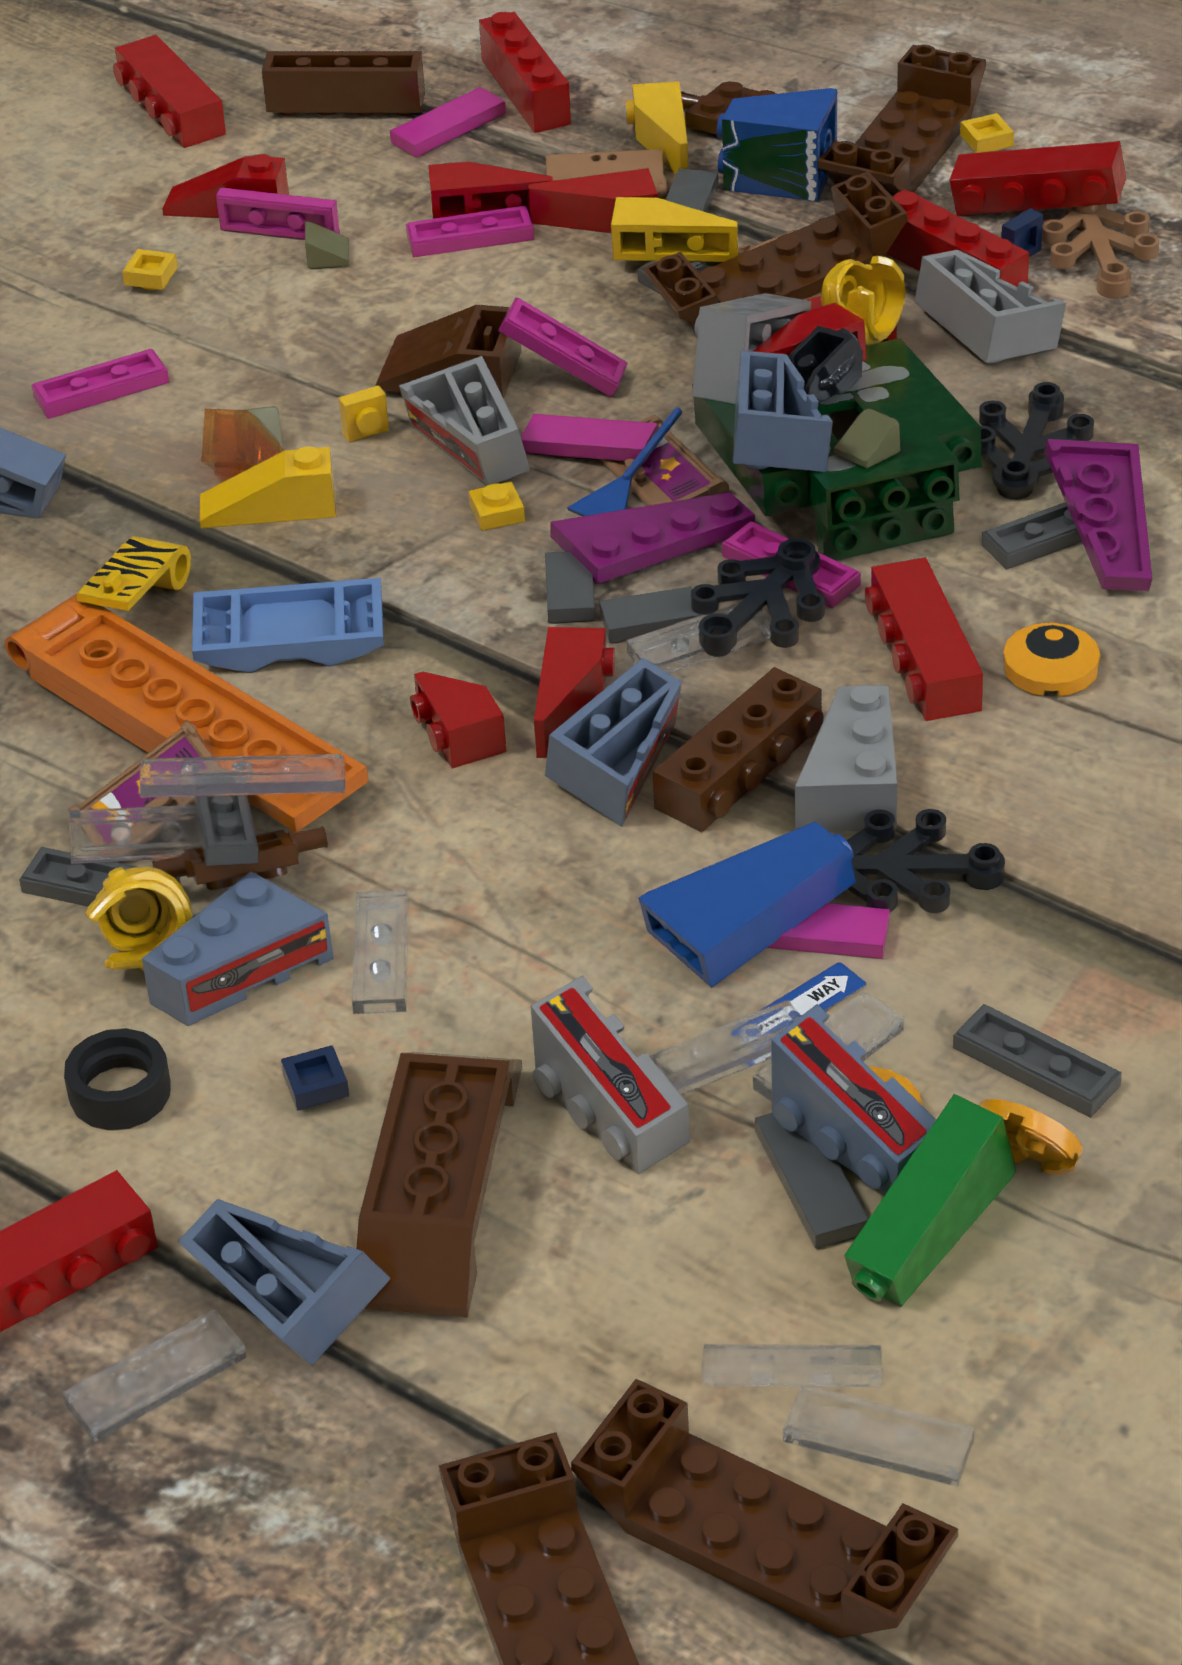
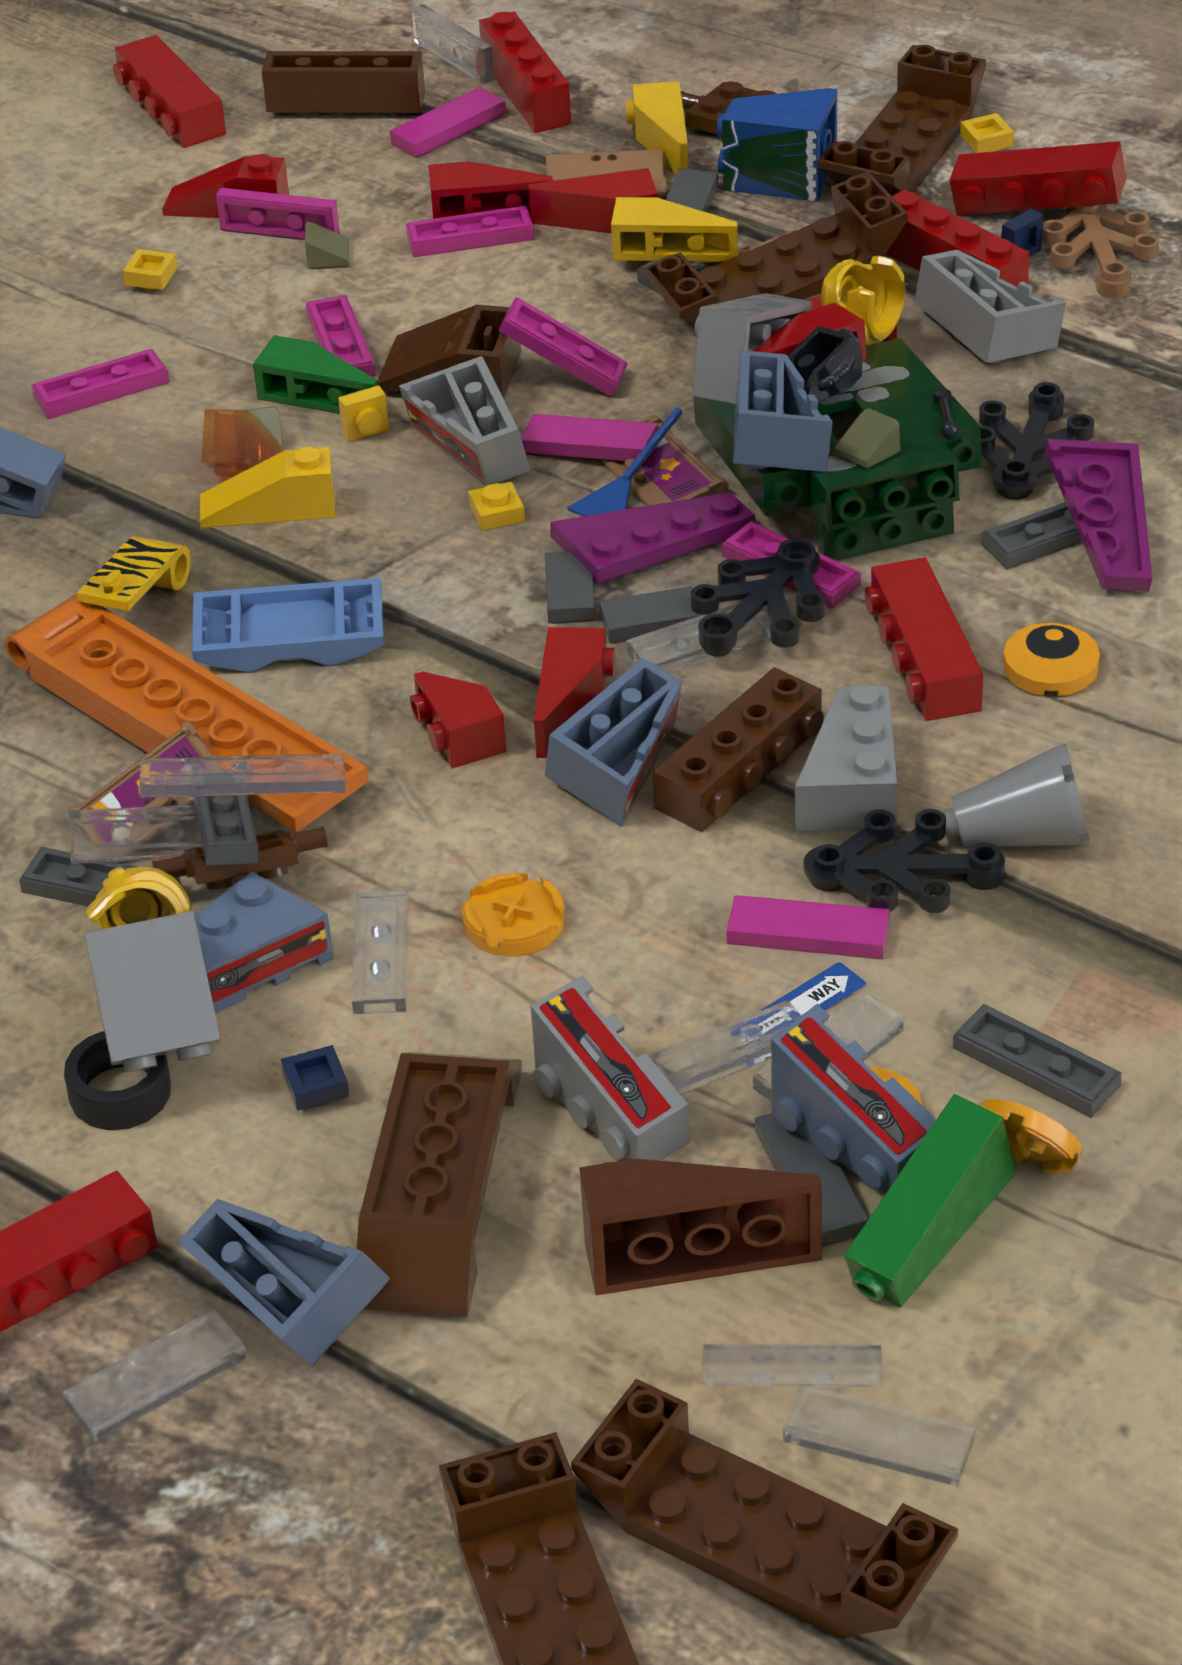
blue slope [638,821,856,988] -> none
none -> light grey slope [85,911,220,1073]
none -> green slope [253,335,377,414]
none -> dark pink tile [306,295,376,377]
none -> clear tile [412,4,494,84]
none -> light orange tile [461,872,566,957]
none -> copper slope [579,1159,822,1295]
none -> black hinge [933,389,959,439]
none -> light grey cone [944,744,1090,847]

